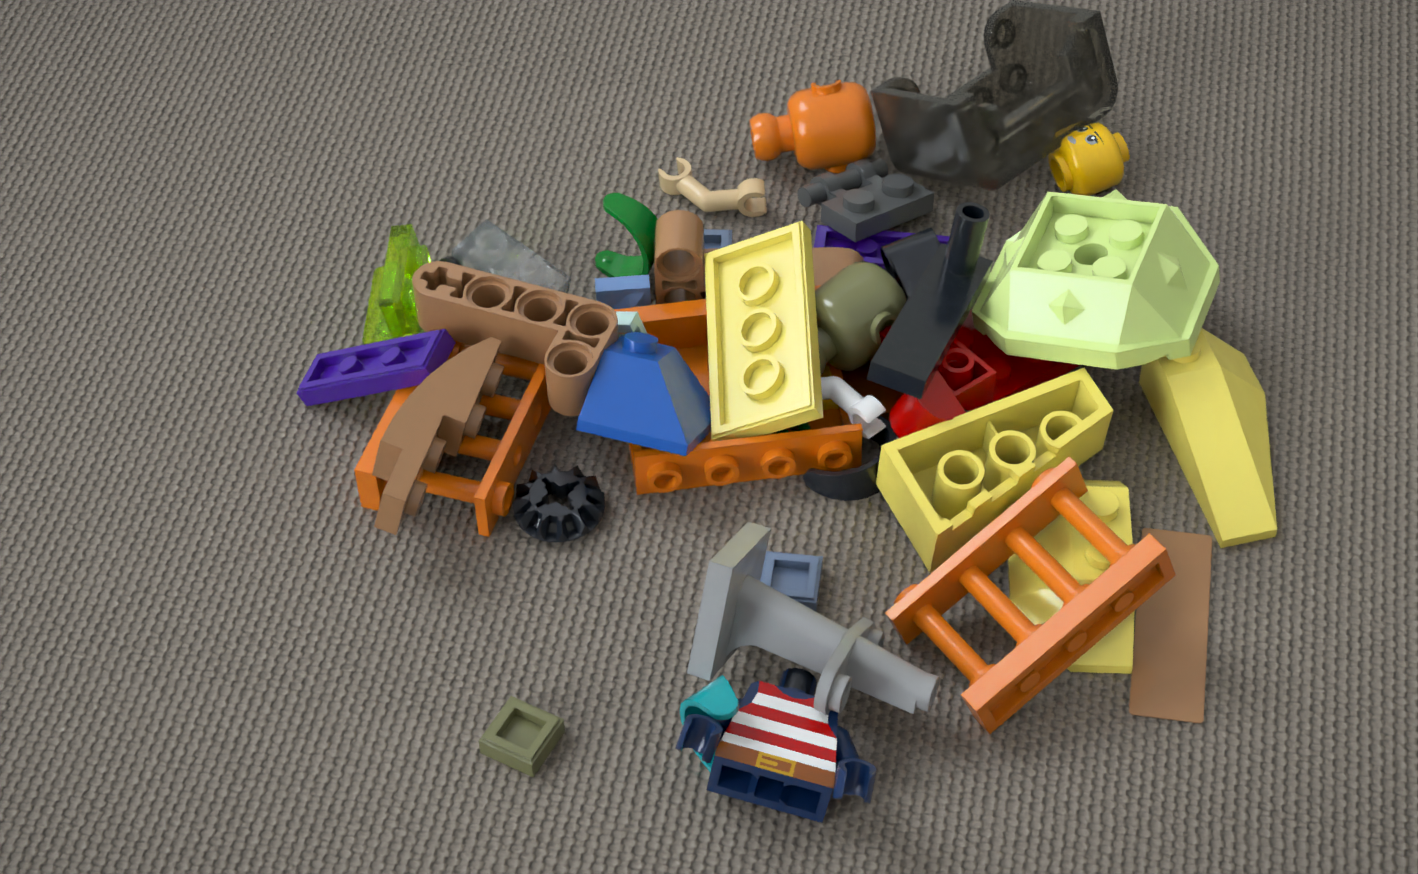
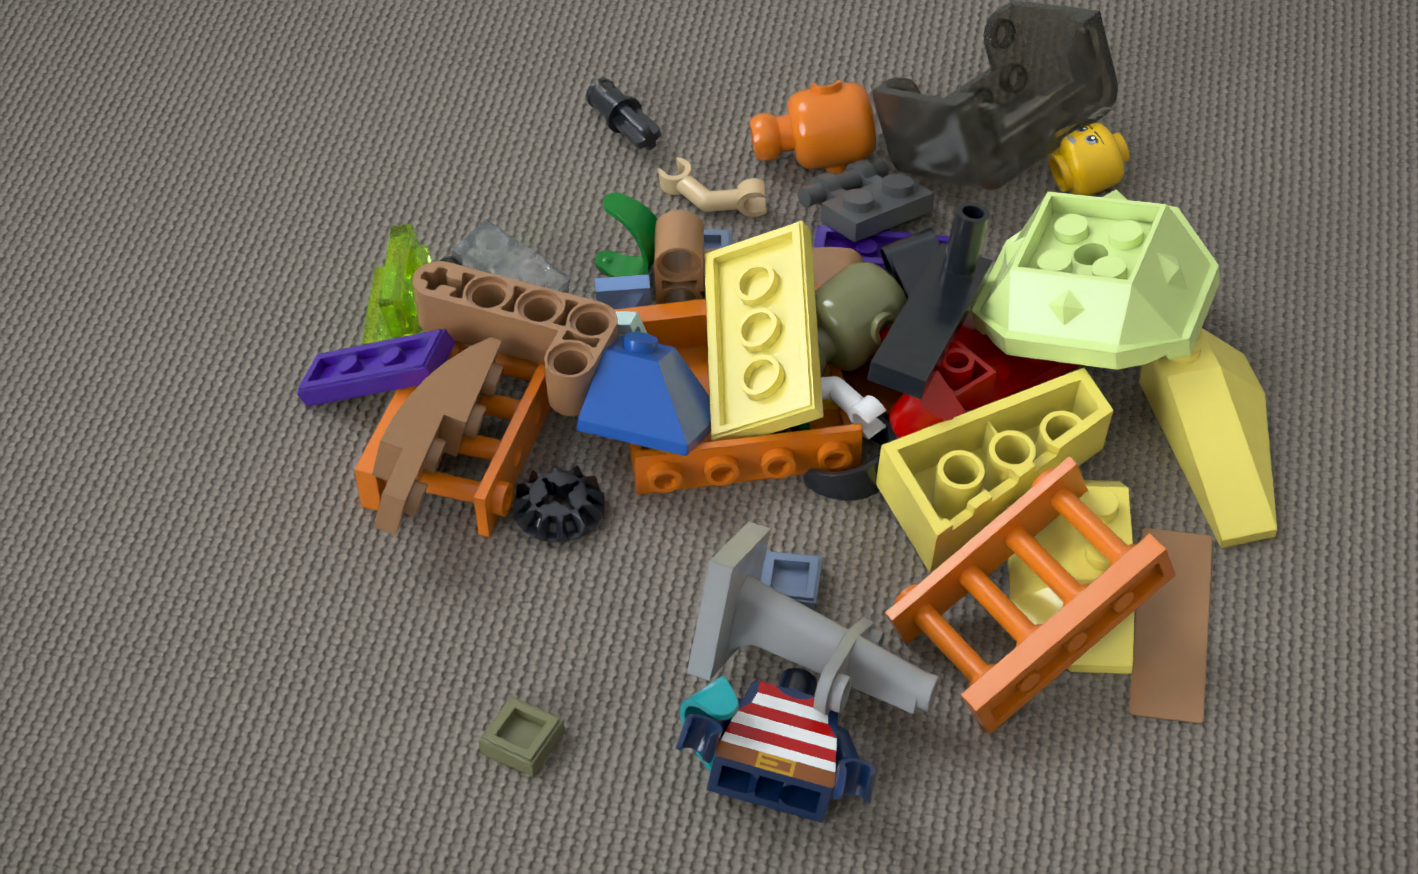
none -> black axle [586,78,661,150]

